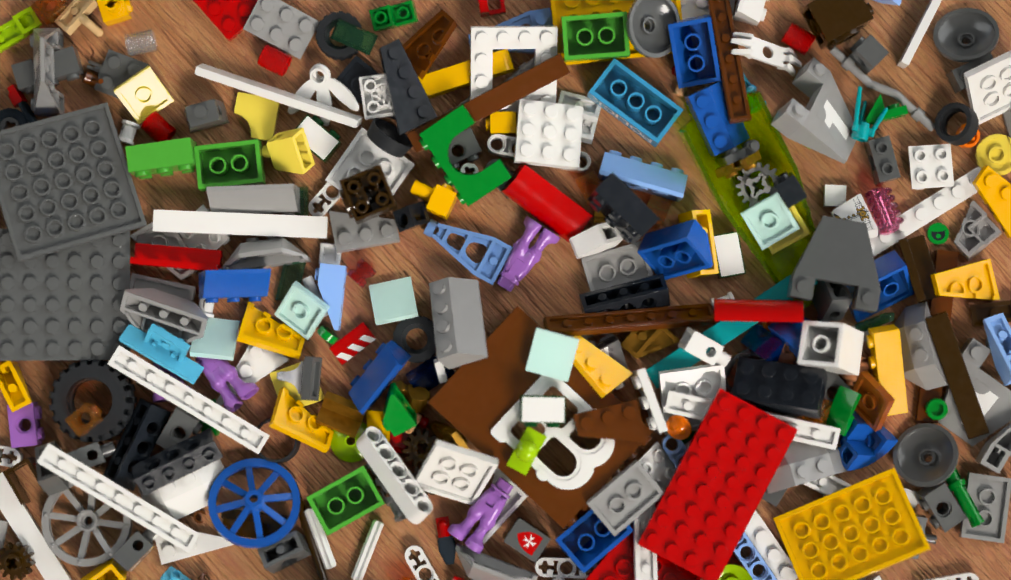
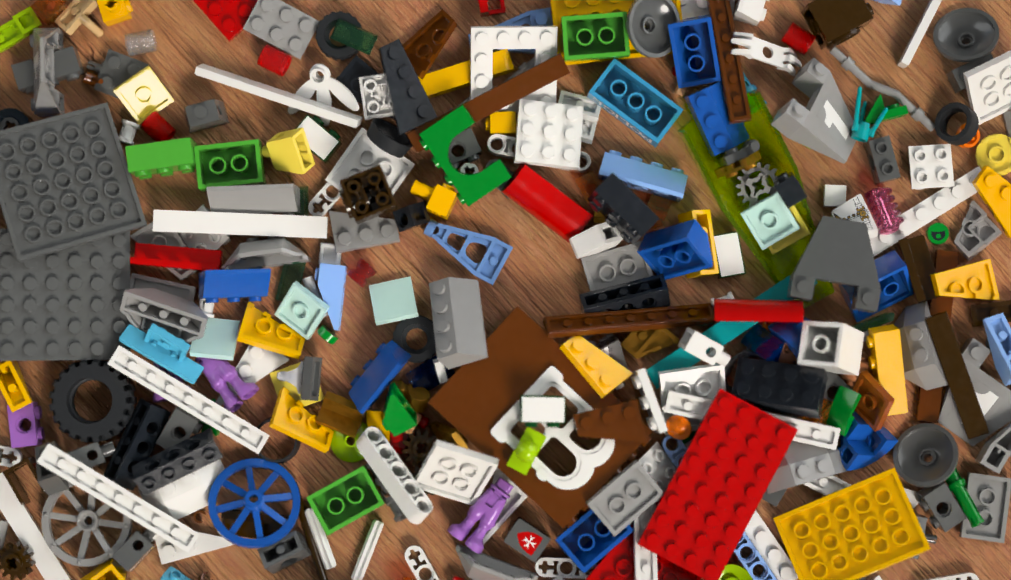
piece [7,84,38,123] -> none
clear orange brick [65,403,104,437] -> none
light yellow tile [234,92,280,141] -> none
red tile [329,322,376,365] -> none
green slope [369,0,419,32] -> none
black piece [435,516,456,565] -> none
medium lavender piece [496,216,560,292] -> none
light aqua tile [525,327,580,382] -> none
dark grey torso [812,280,853,322] -> none
dark grey brick [849,34,889,75] -> none
green tile [925,398,948,420] -> none

